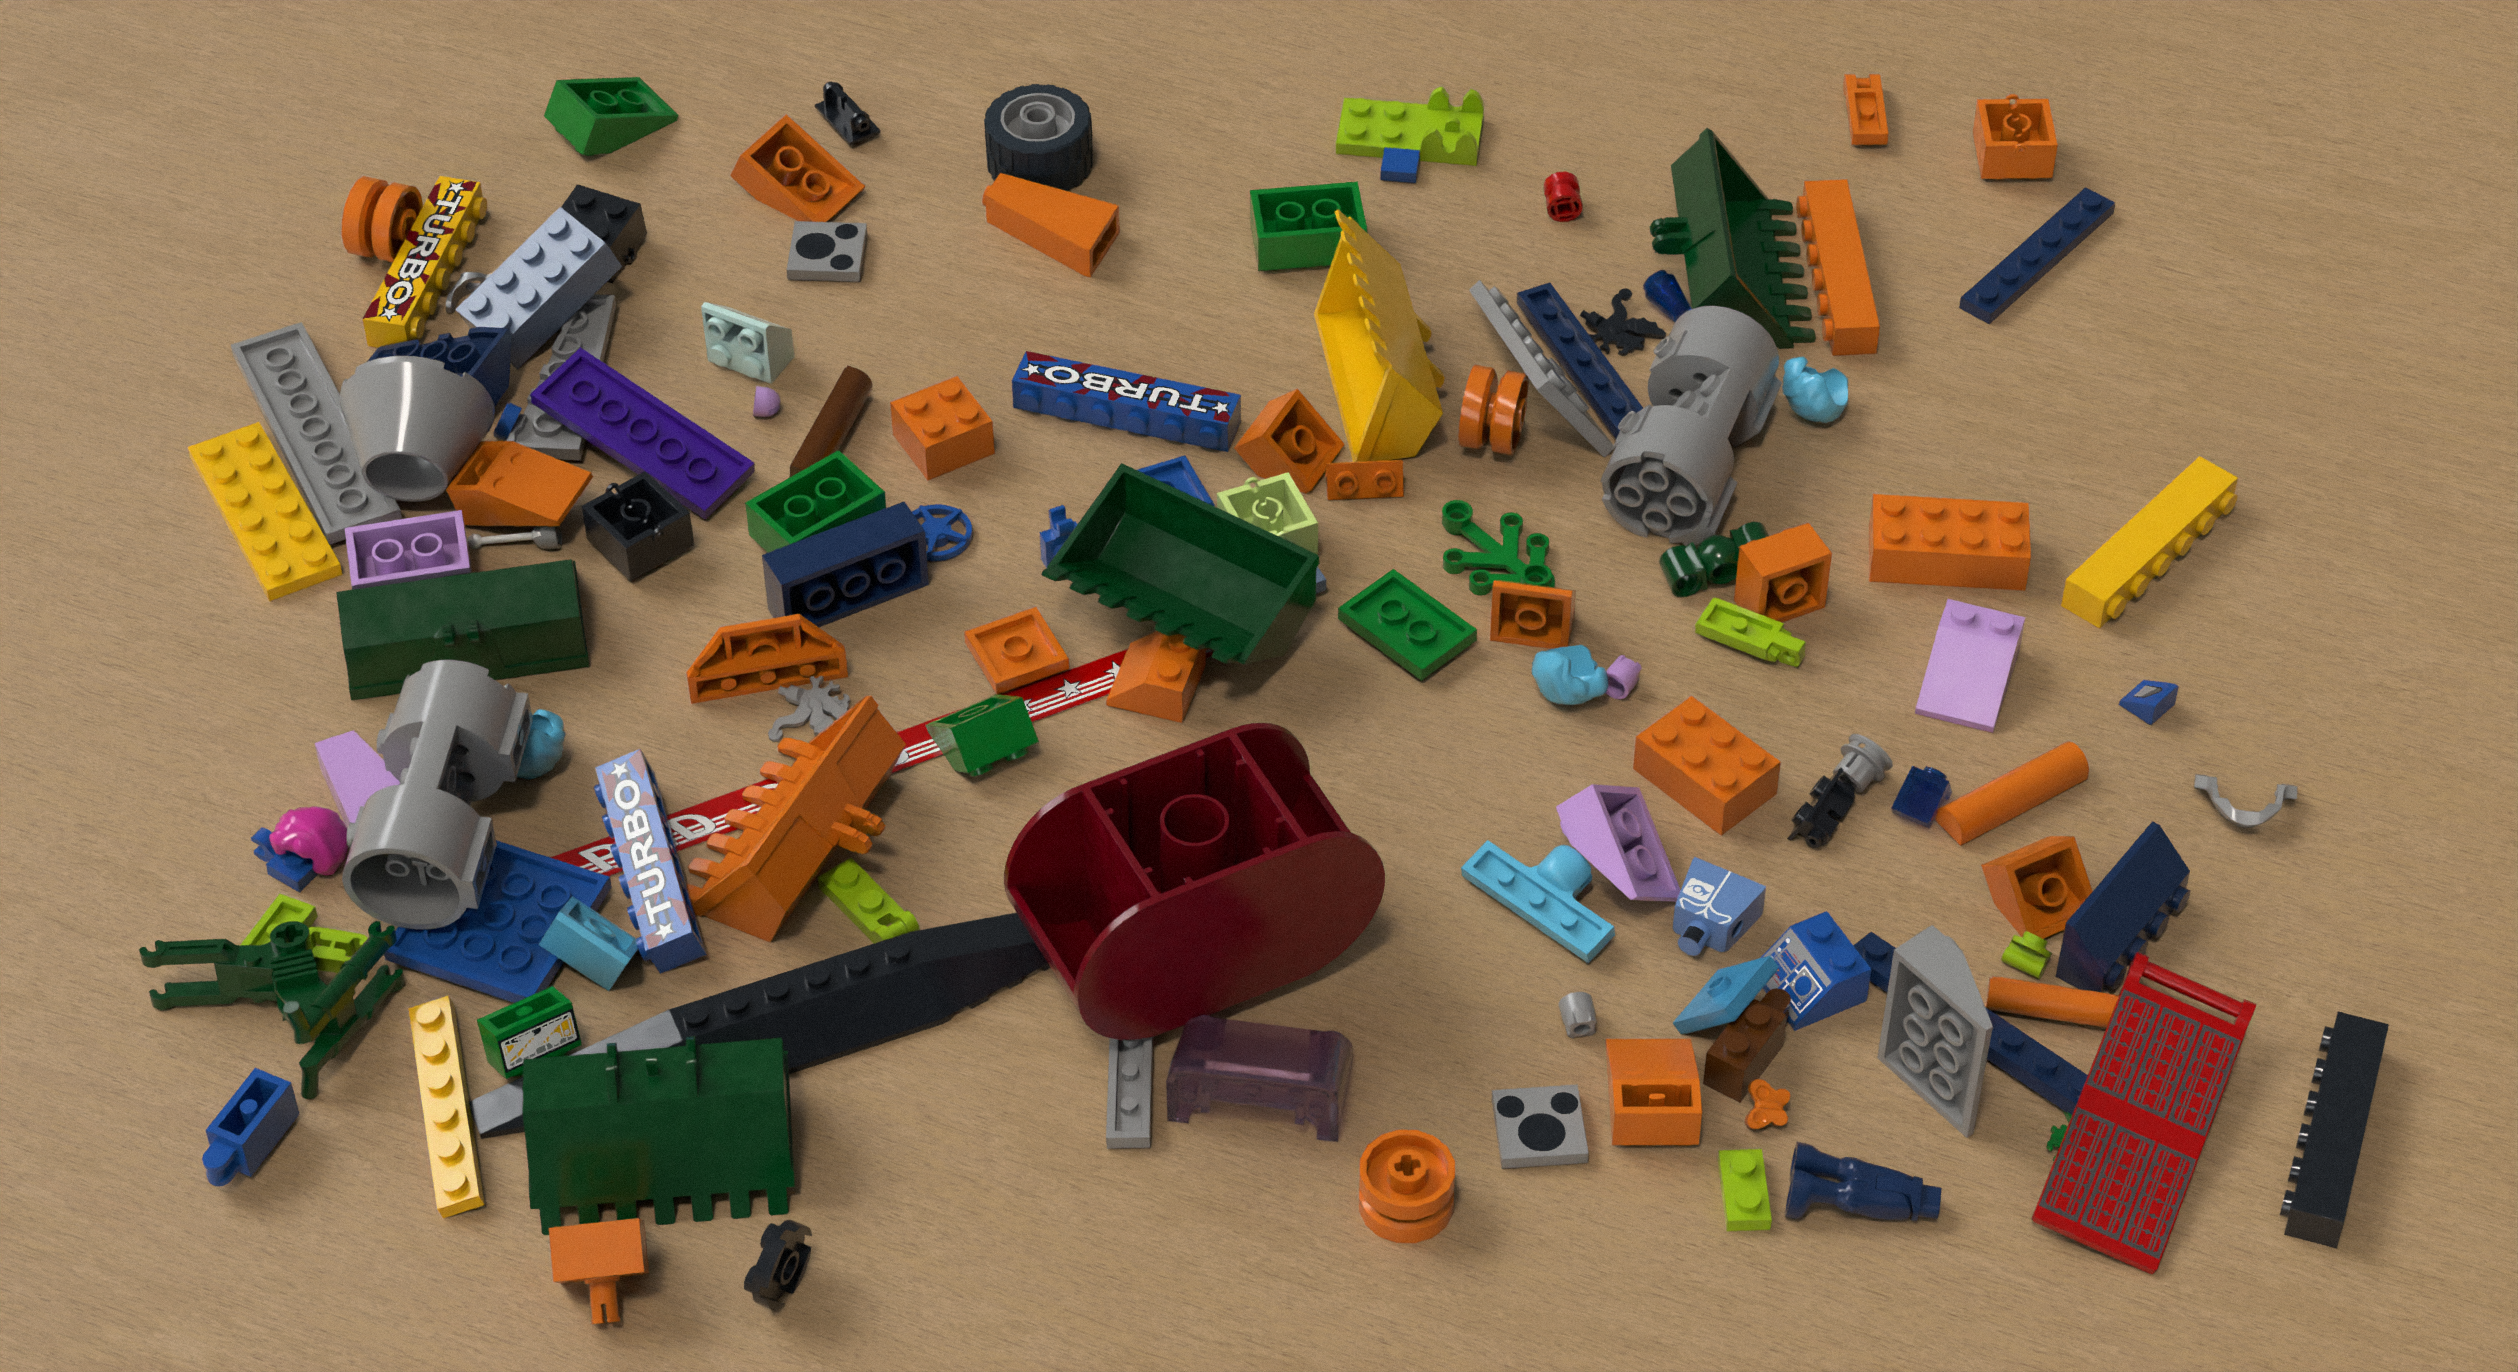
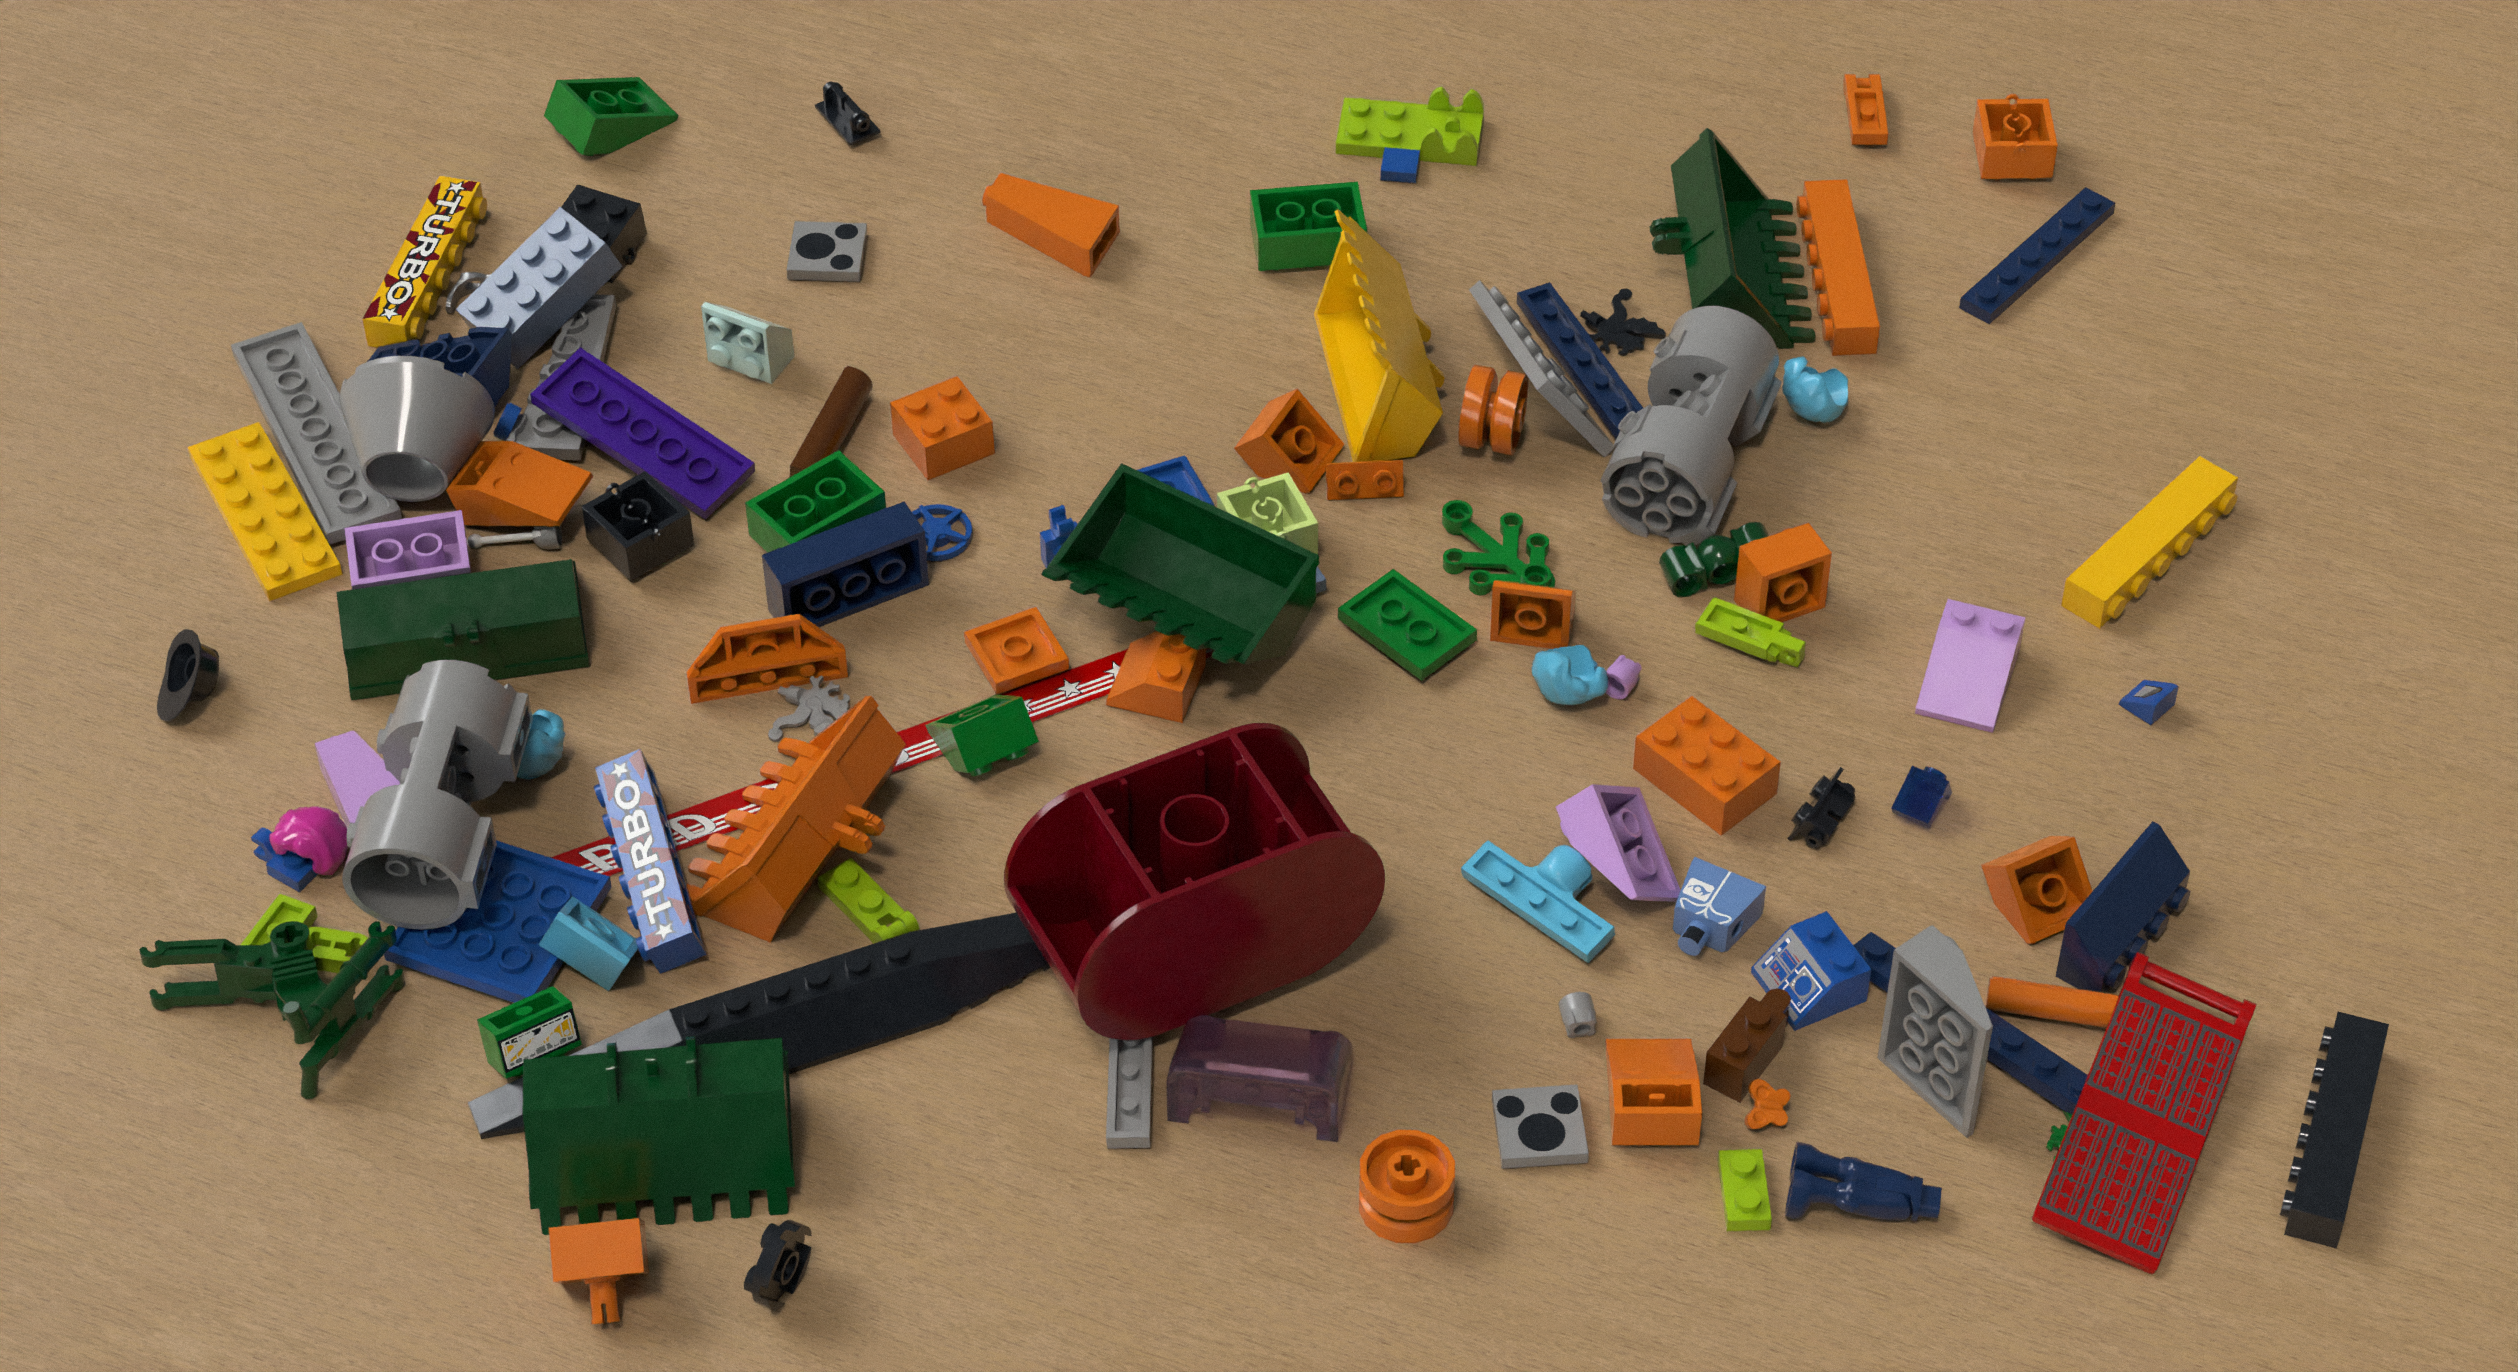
blue brick [202,1068,299,1186] -> none
orange wheel [342,176,423,262] -> none
yellow plate [408,995,485,1218] -> none
orange slope [730,114,865,222] -> none
lavender hinge [753,386,780,417] -> none
black wheel [984,84,1093,191] -> none
blue brick [1012,351,1241,452] -> none
red wheel [1543,171,1583,222] -> none
clear blue cone [1643,270,1692,322] -> none
dark azure plate [1673,956,1779,1034] -> none
light grey piece [1833,734,1893,793] -> none
orange piece [1869,494,2031,591] -> none
orange brick [1935,741,2089,846] -> none
lime plate [2001,931,2052,979] -> none
light grey helmet [2194,774,2298,828] -> none
none -> black piece [157,629,219,722]

